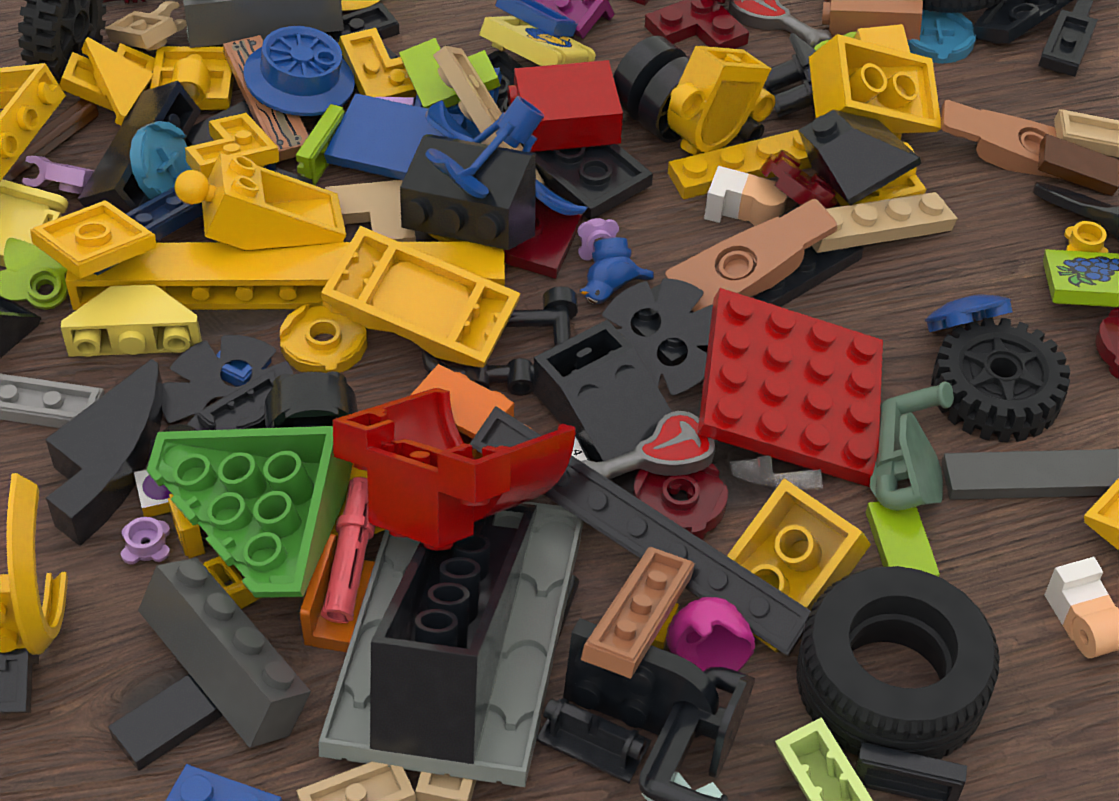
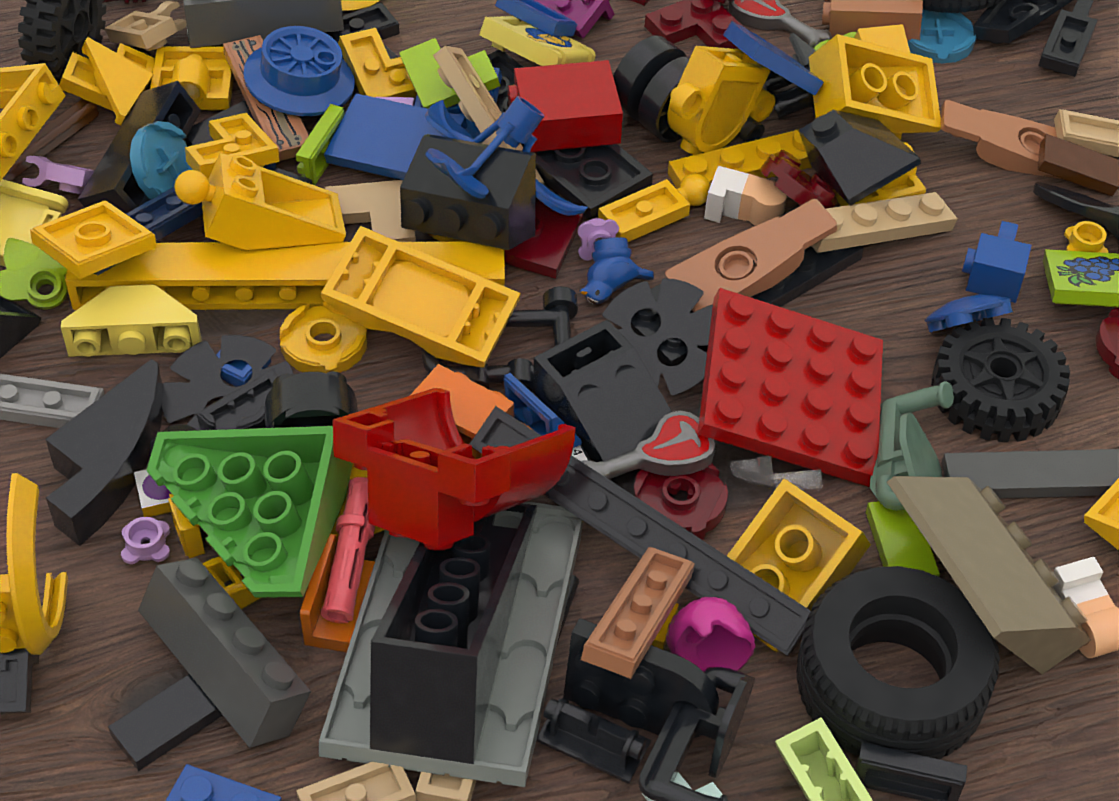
none -> blue slope [504,373,582,448]
none -> yellow plate [598,174,711,242]
none -> blue tile [723,21,824,96]
none -> dark tan slope [887,476,1091,675]
none -> blue brick [962,221,1032,303]

